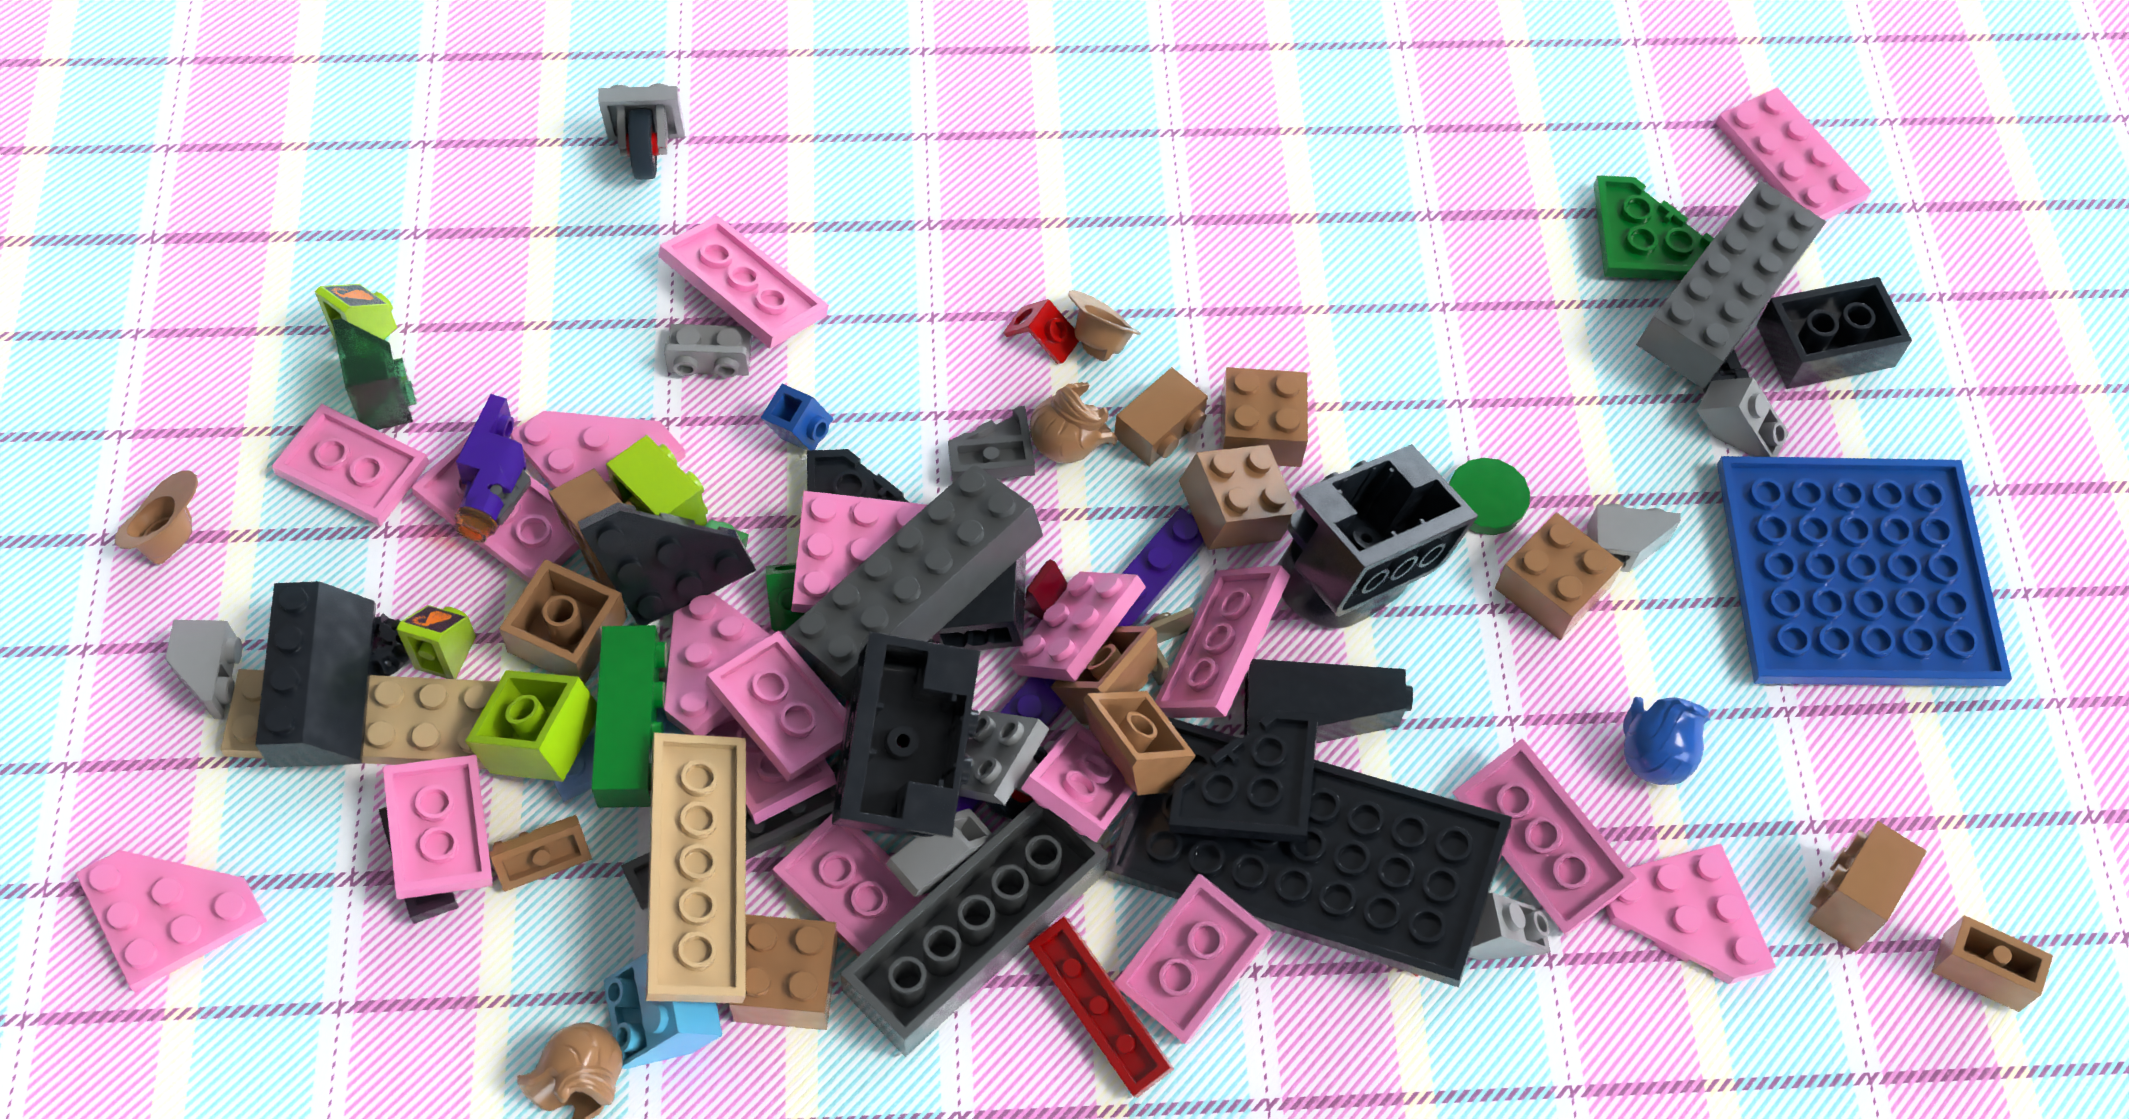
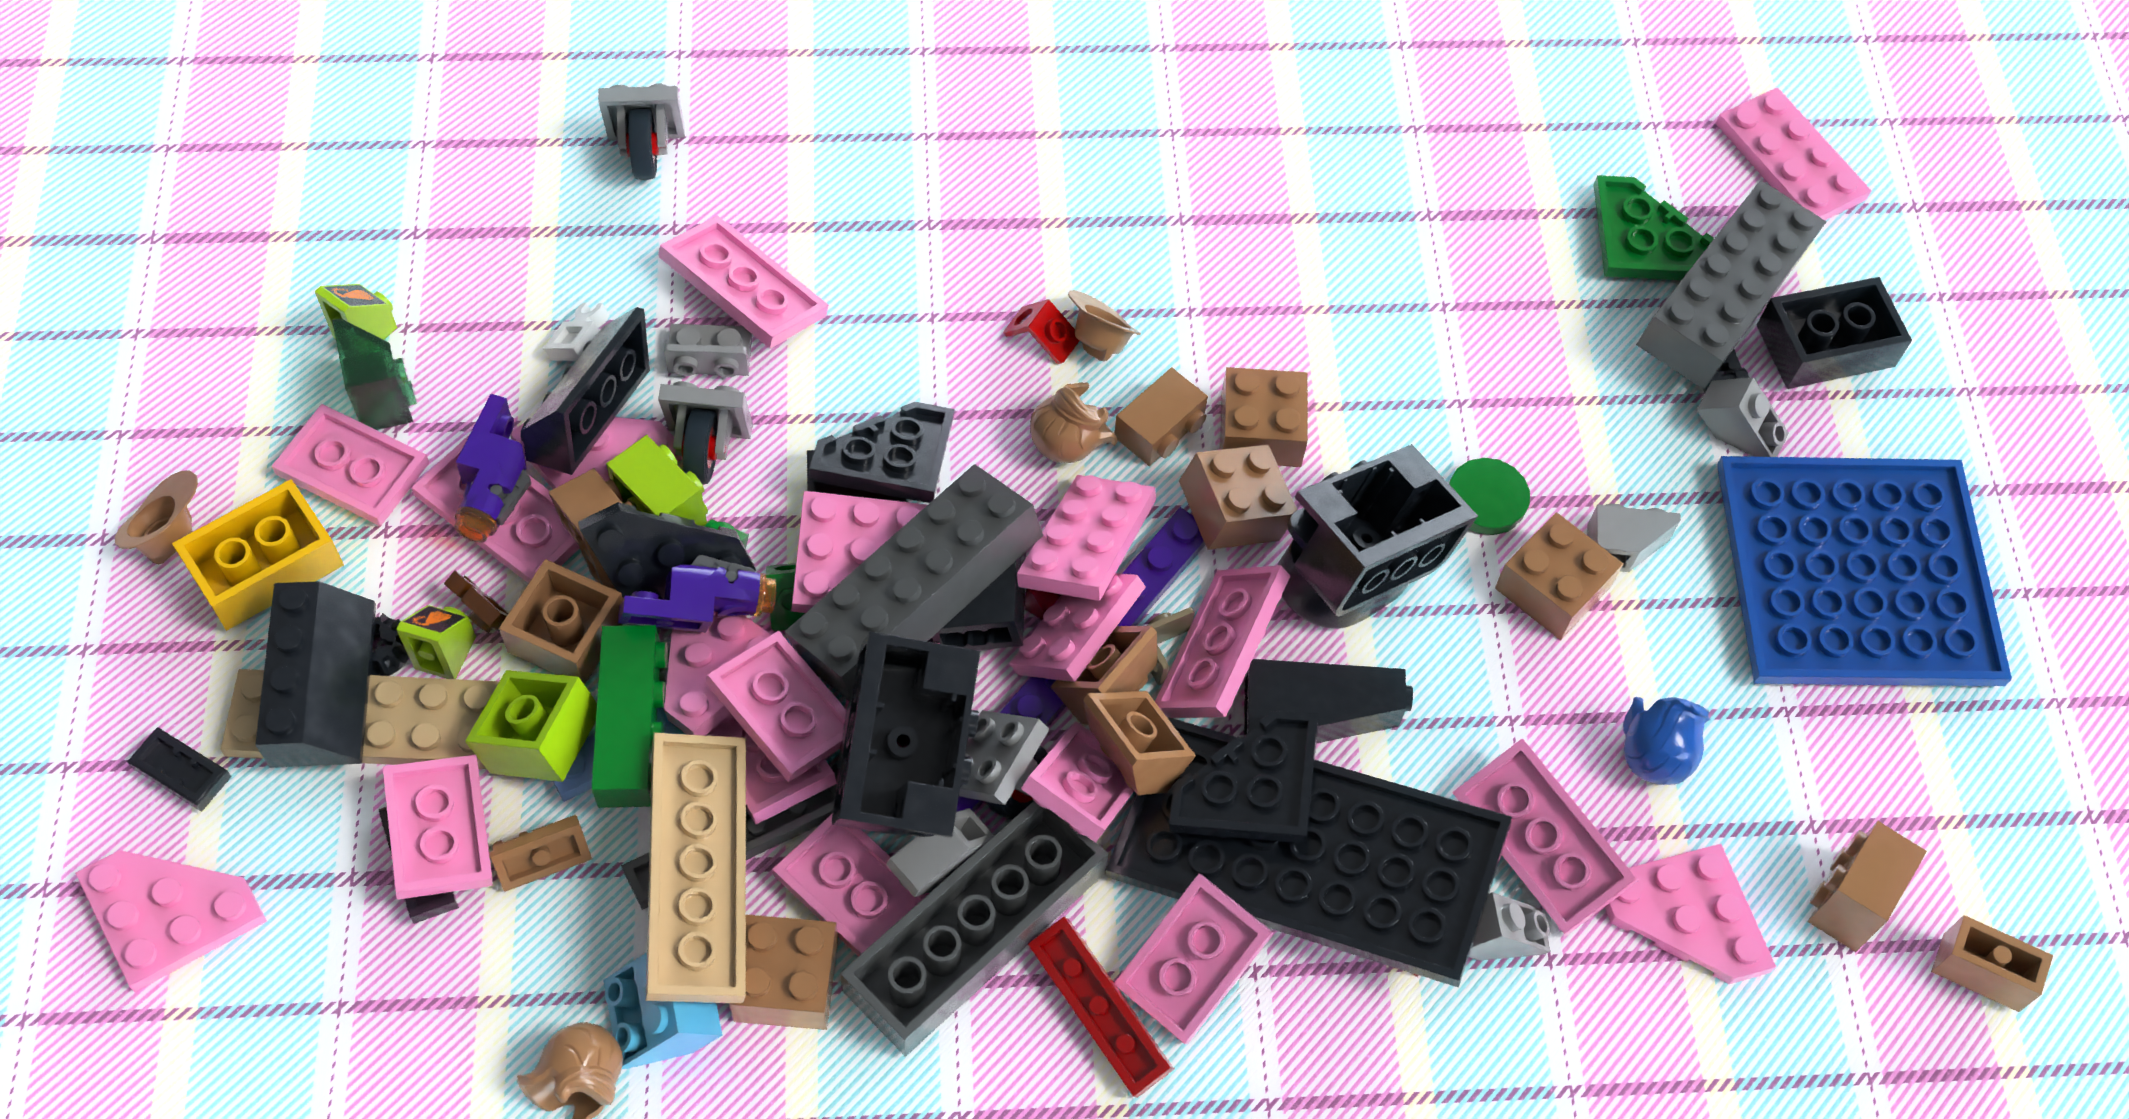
light grey slope [165,619,242,720] -> none
blue brick [760,383,834,450] -> none
dark grey wing [948,406,1035,482] -> none
none -> black plate [127,727,232,812]
none -> yellow brick [172,479,344,631]
none -> reddish brown plate [444,570,509,633]
none -> black slope [520,307,650,475]
none -> white plate [543,302,610,361]
none -> dark purple plate [618,555,776,633]
none -> light grey plate [658,381,753,485]
none -> black plate [808,401,955,503]
none -> bright pink plate [1017,475,1156,601]

